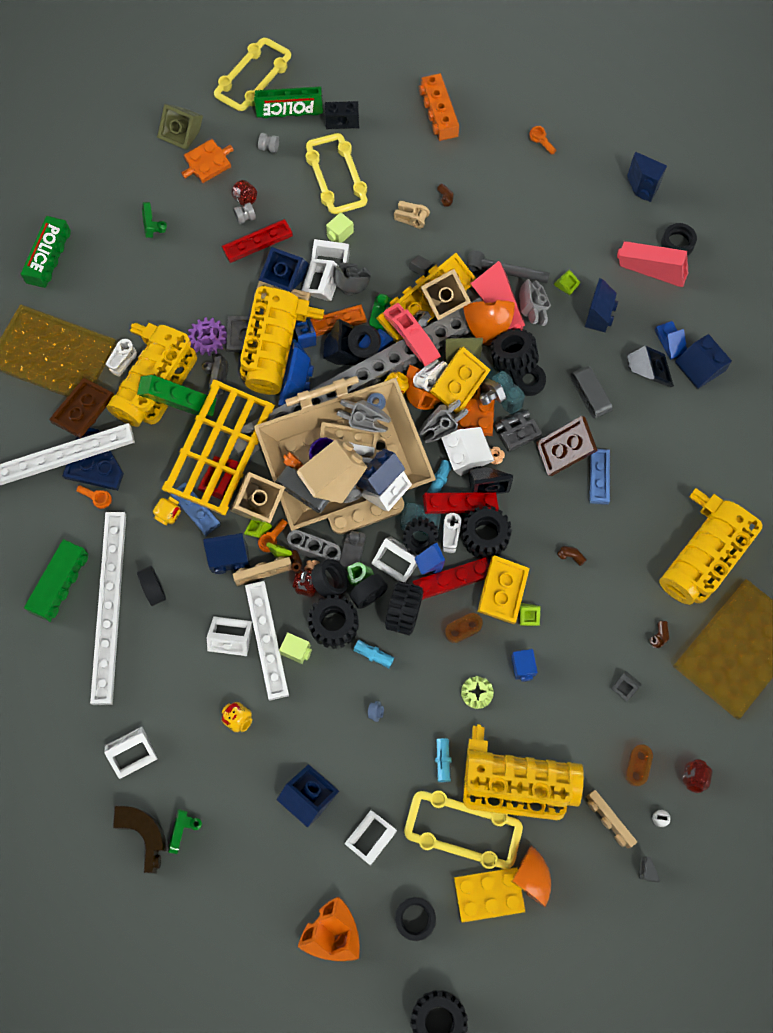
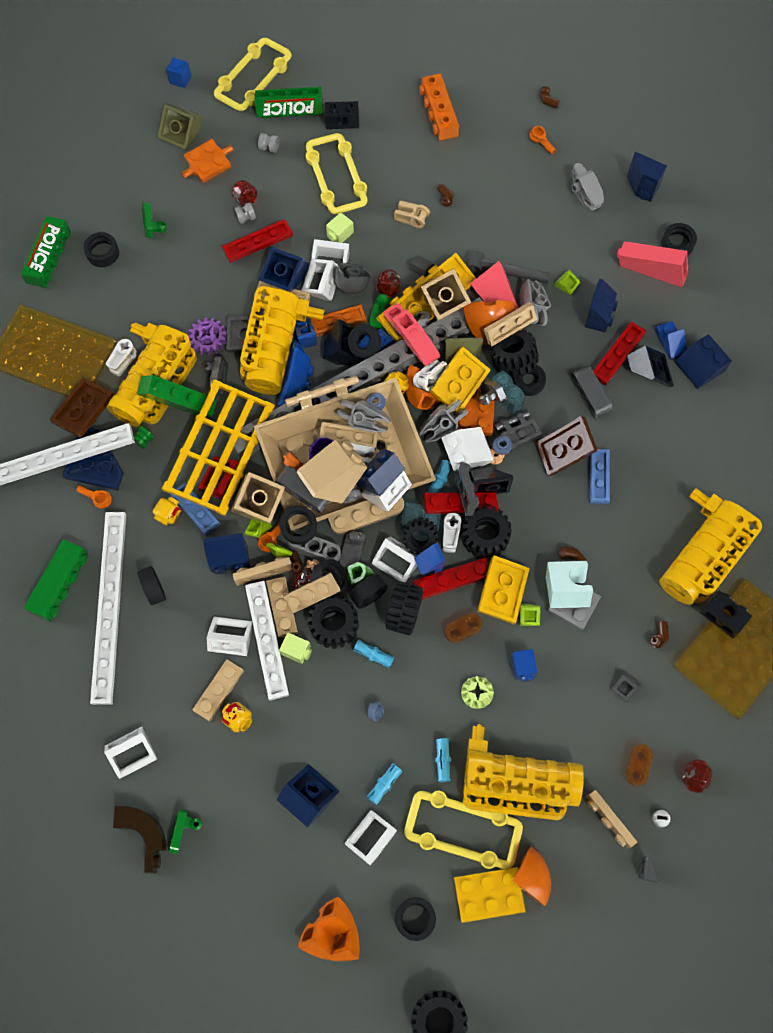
none -> black tyre [83,232,119,267]
none -> green wheel [133,426,154,449]
none -> blue brick [166,57,191,88]
none -> tan plate [192,659,244,722]
none -> tan plate [266,576,298,638]
none -> black tyre [280,506,317,545]
none -> tan plate [283,573,340,613]
none -> medium azure pin [366,763,402,805]
none -> clear red head [377,270,401,298]
none -> dark grey plate [456,463,479,516]
none -> tan plate [484,302,537,346]
none -> sand blue plate [493,436,512,455]
none -> reddish brown arm [540,86,560,108]
none -> light aqua piece [546,561,593,608]
none -> light grey plate [547,592,601,631]
none -> light grey hinge [570,163,604,211]
none -> red plate [593,321,646,386]
none -> black brick [700,590,752,639]

